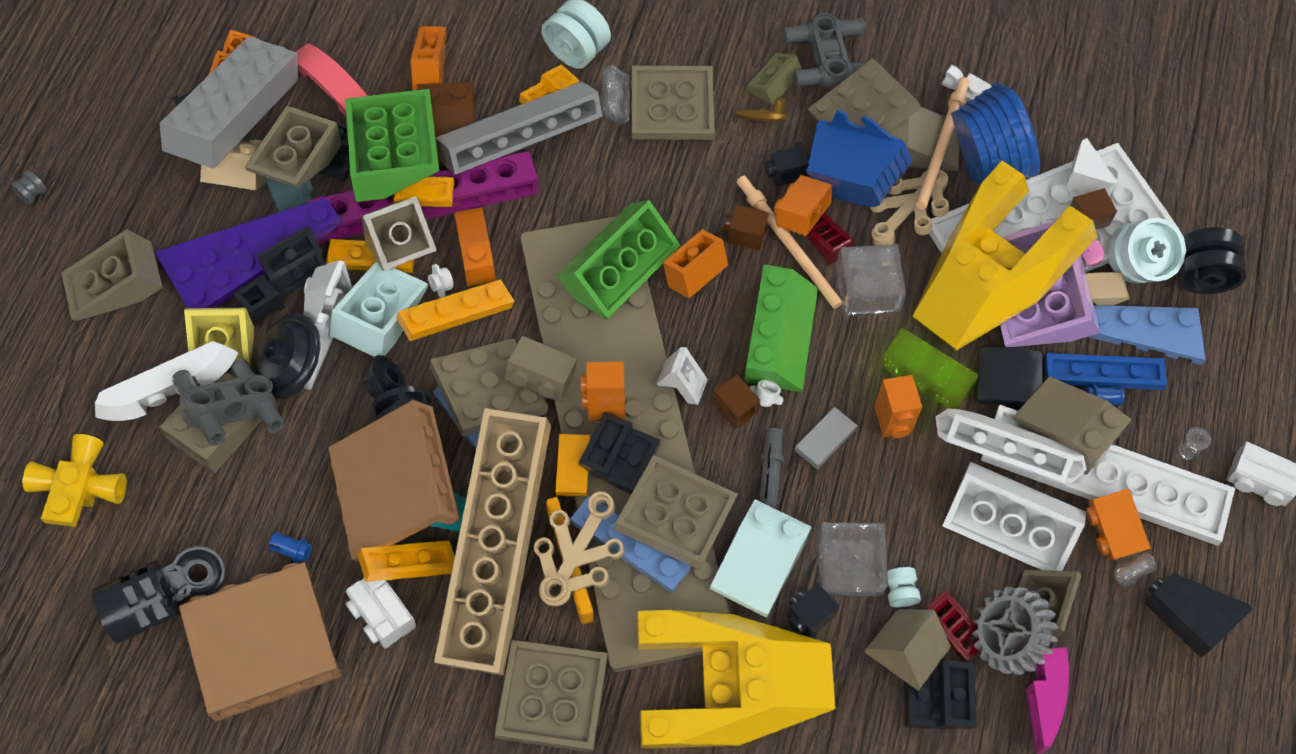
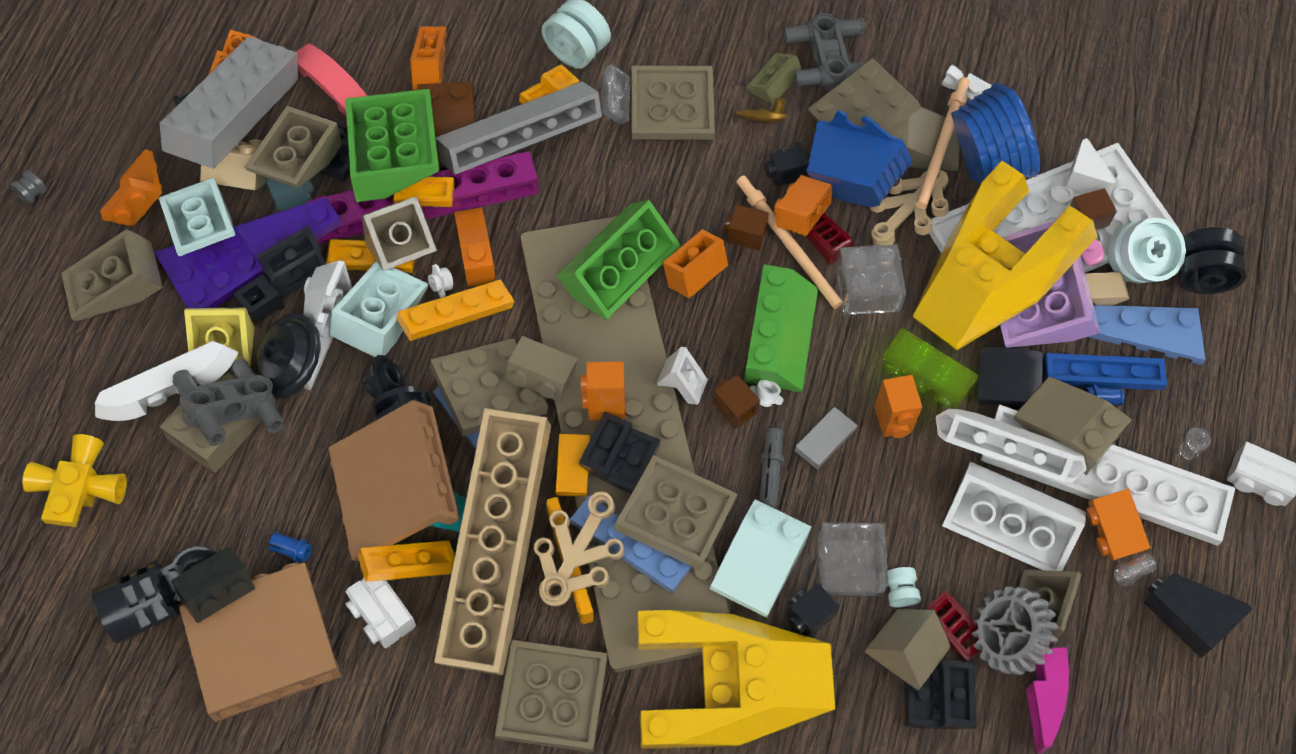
none -> orange bracket [100,149,162,226]
none -> light aqua slope [159,177,235,256]
none -> pearl dark grey brick [171,546,255,623]

